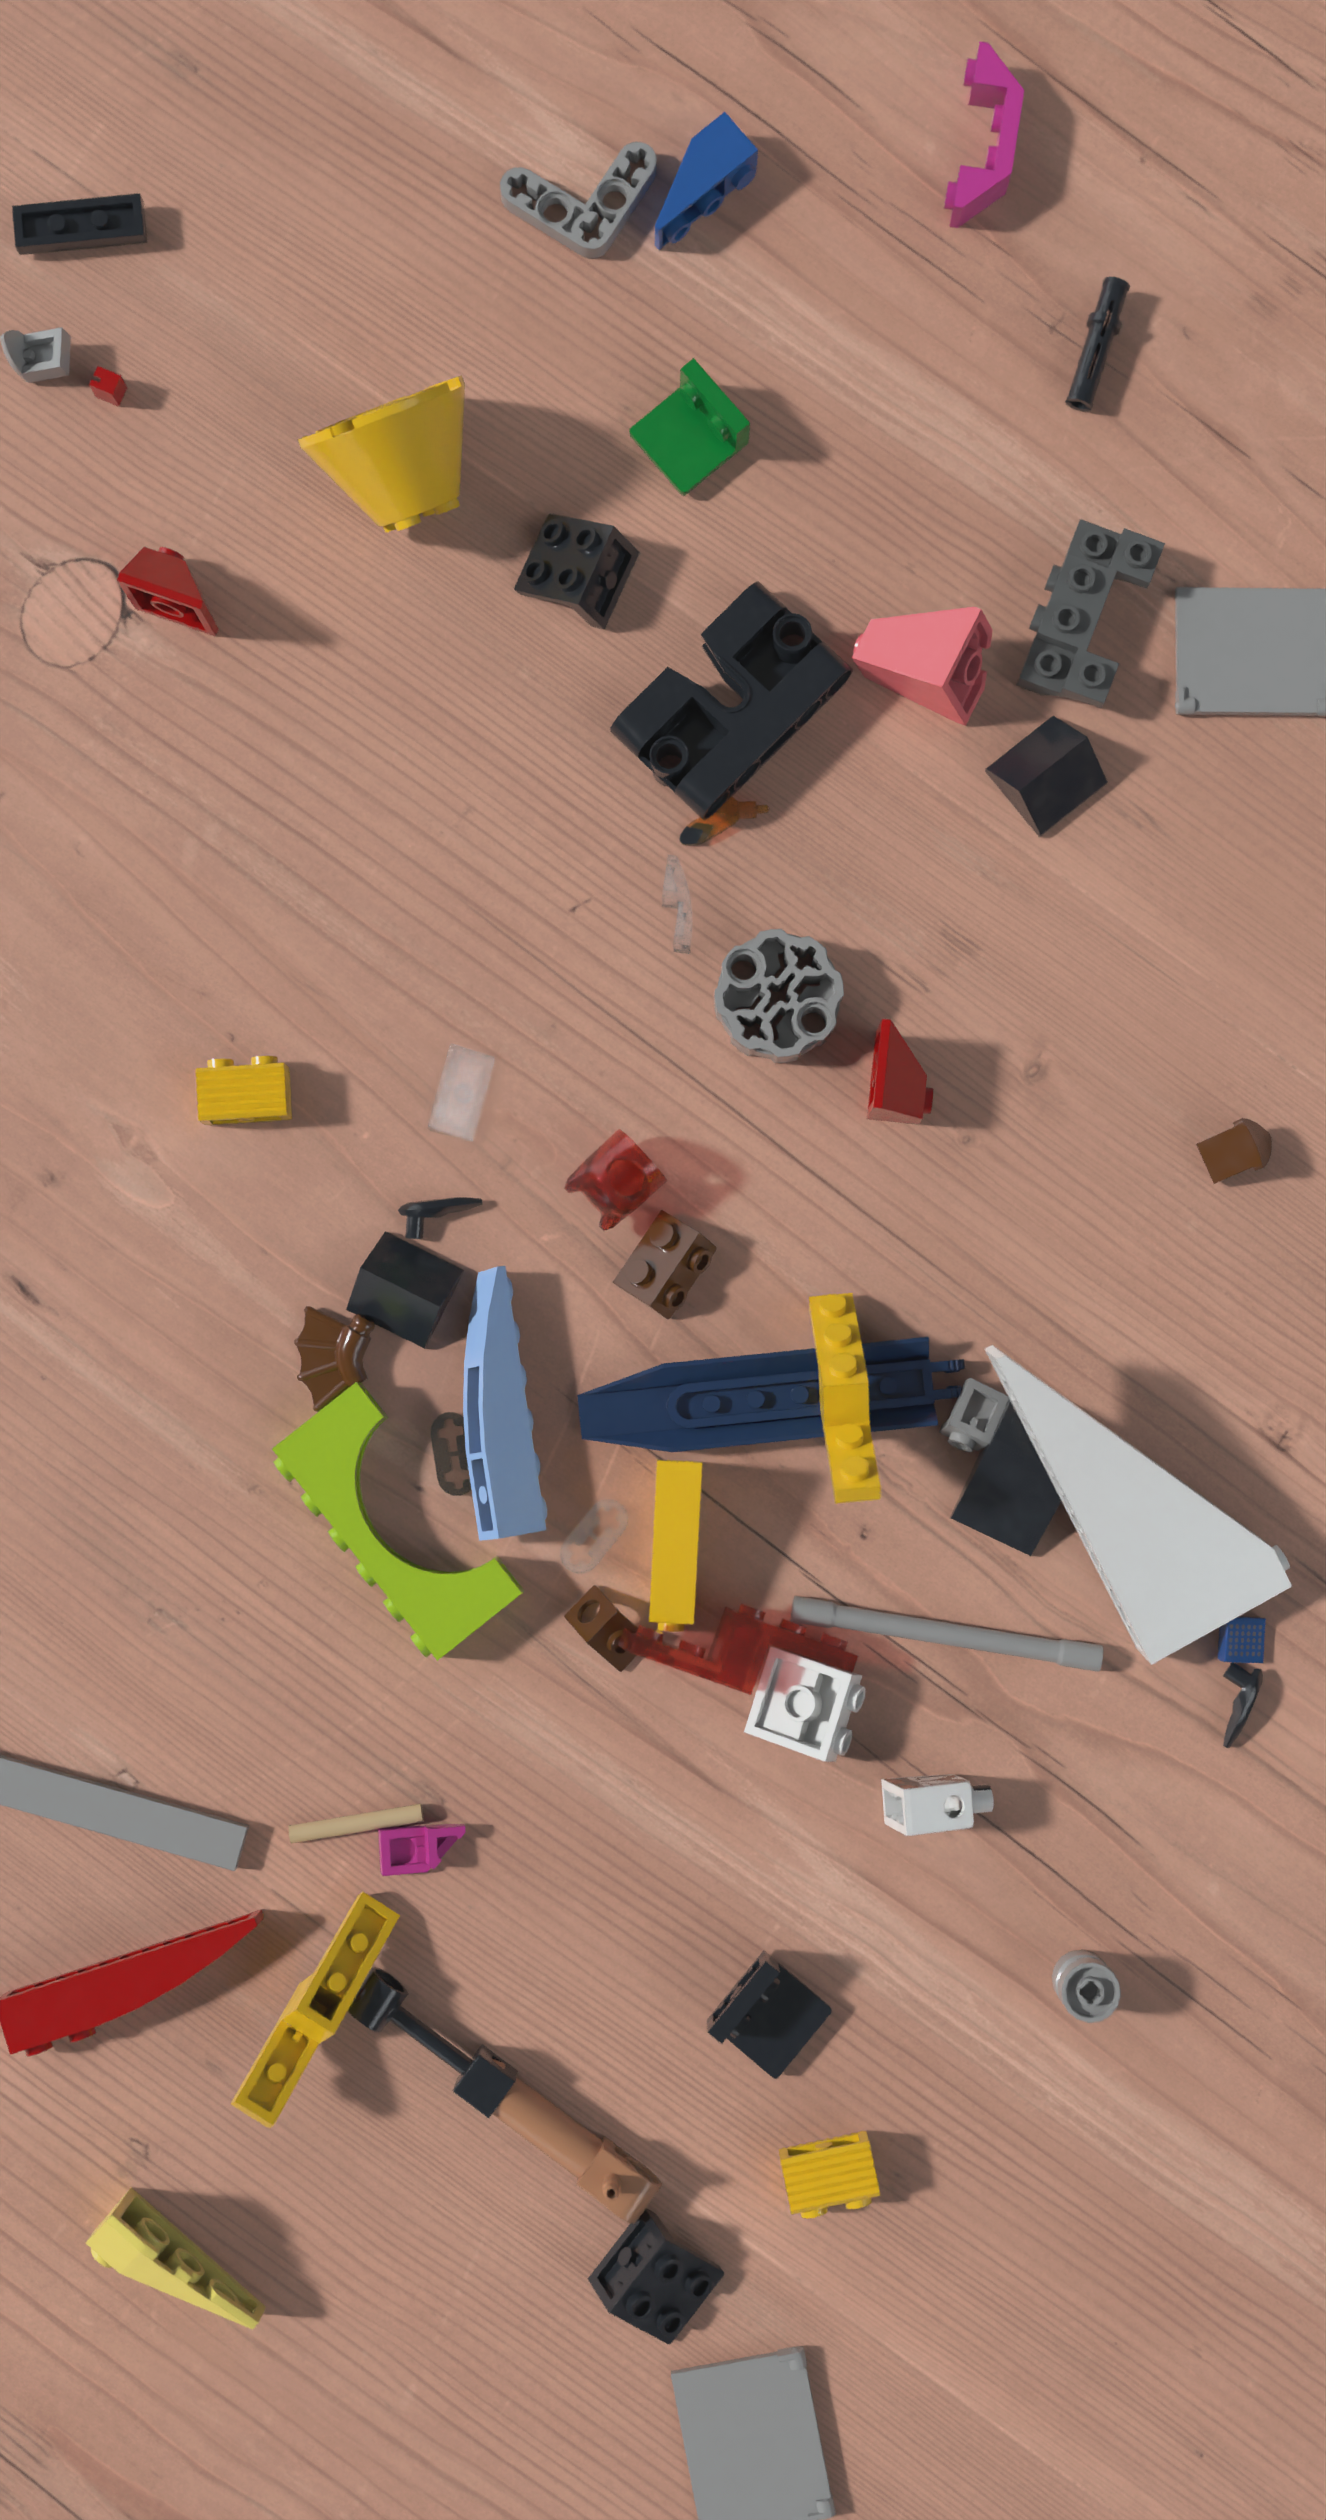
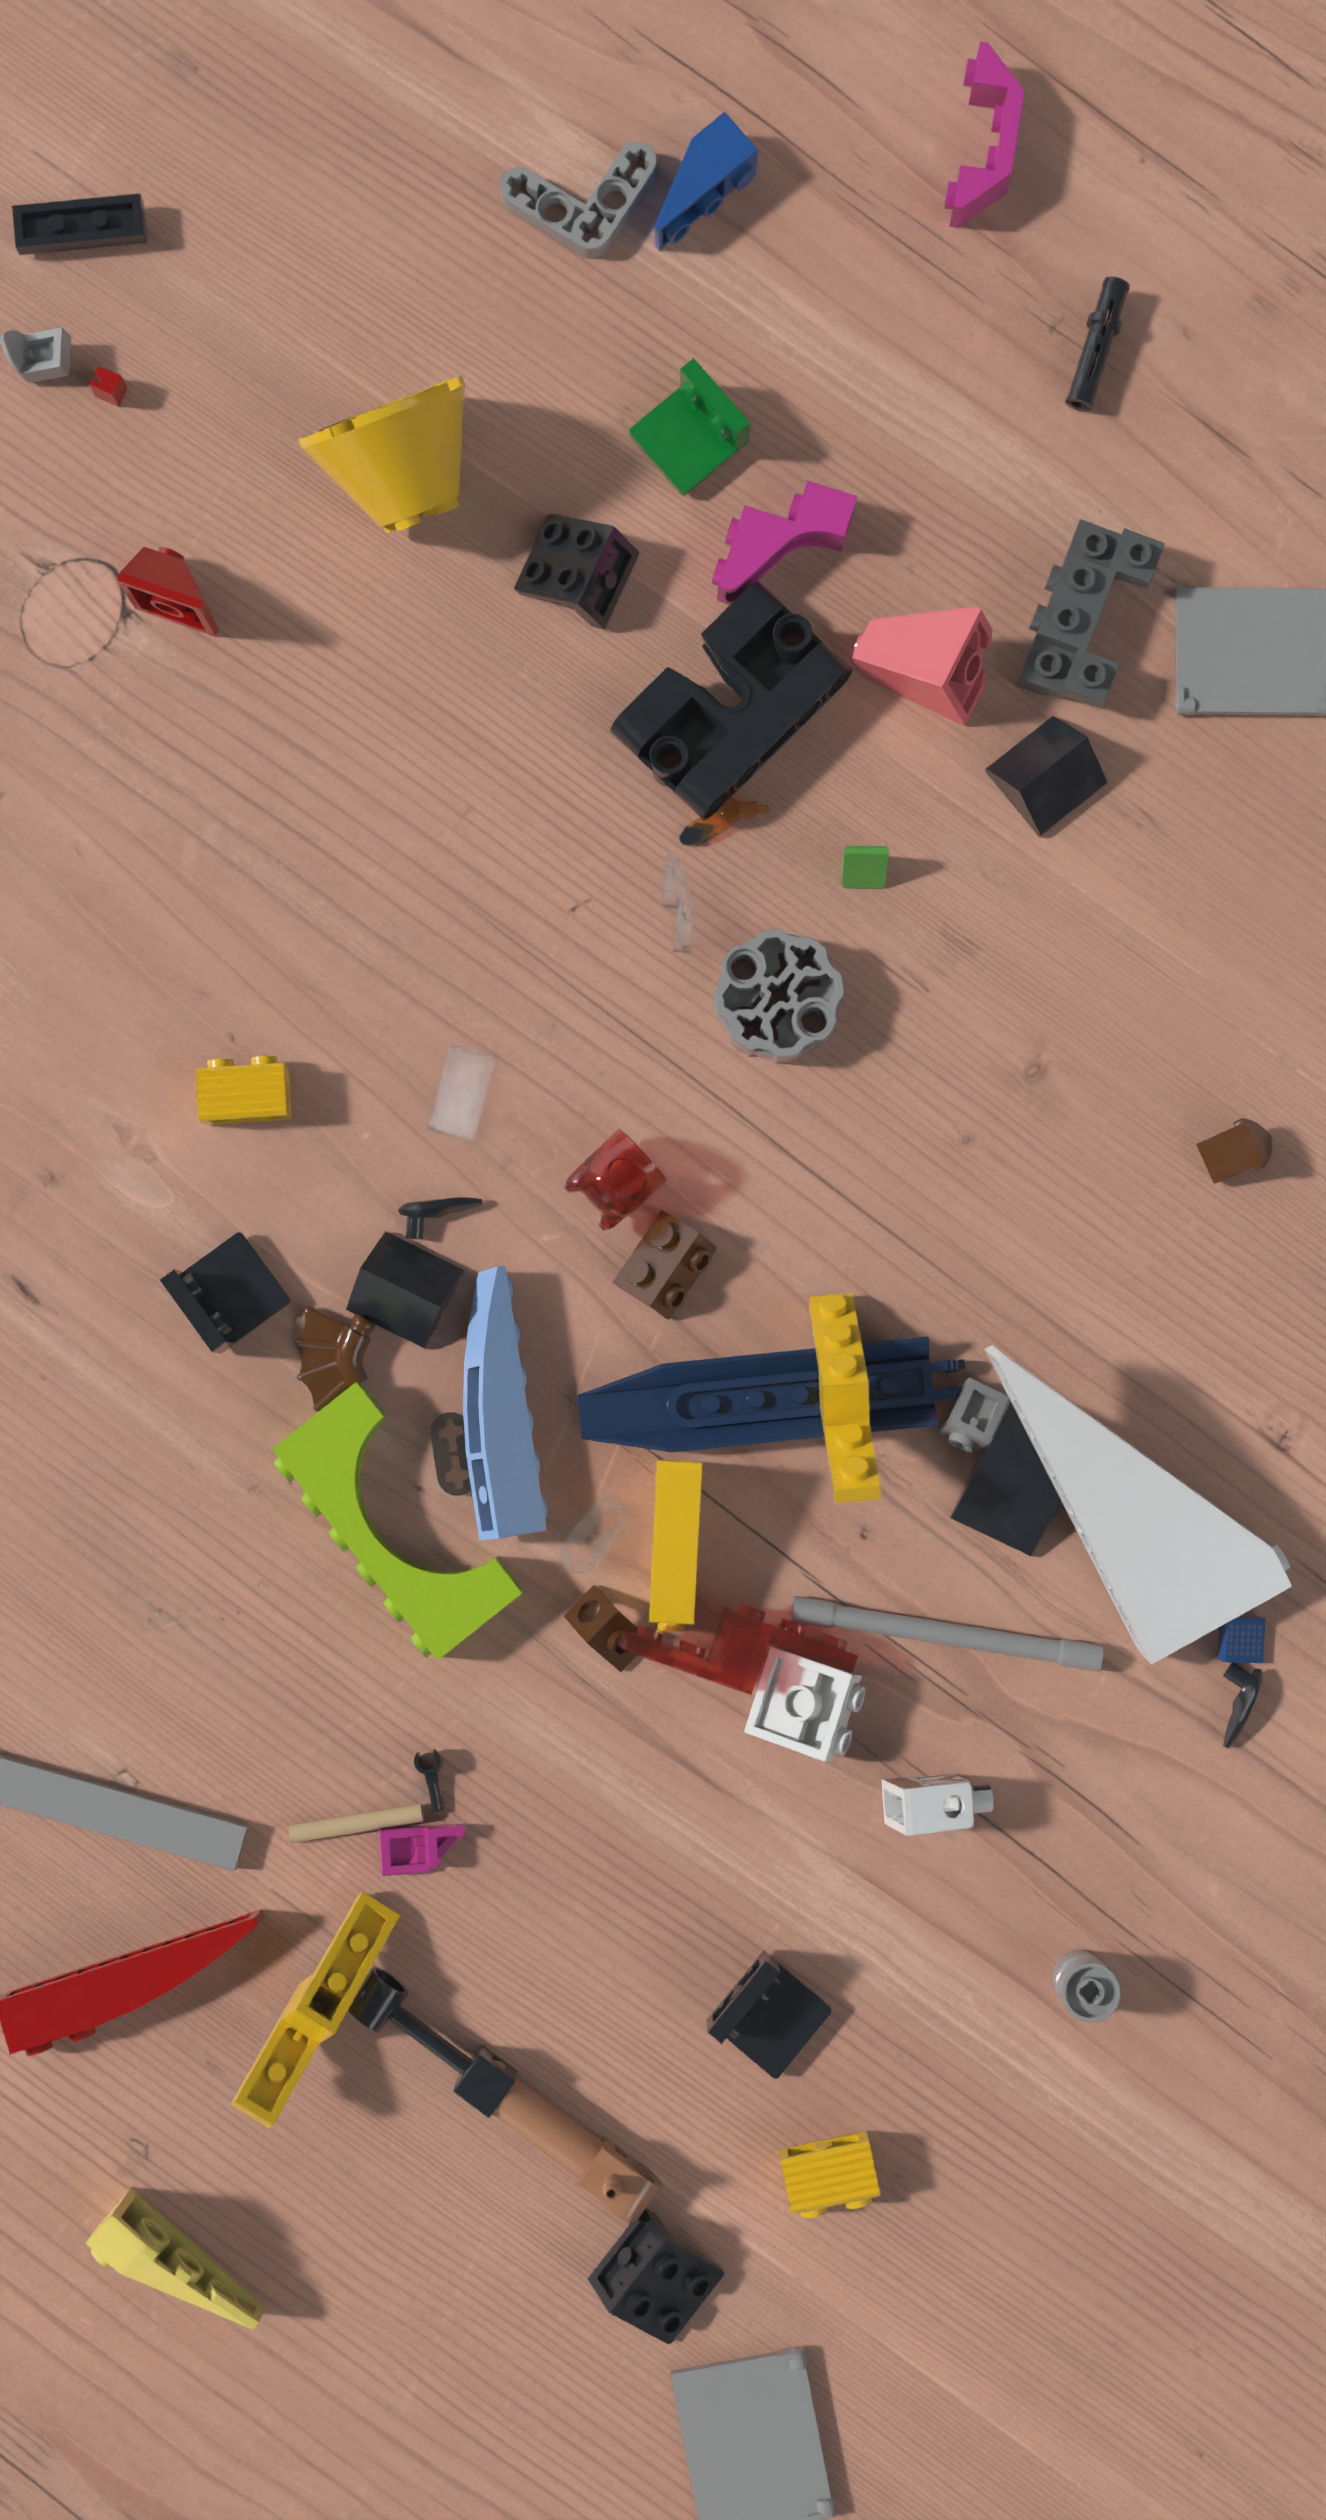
red slope [867,1019,934,1125] -> none
none -> black bracket [160,1232,291,1354]
none -> black hand [414,1749,443,1812]
none -> dark pink arch [712,481,857,604]
none -> bright green slope [841,846,889,889]

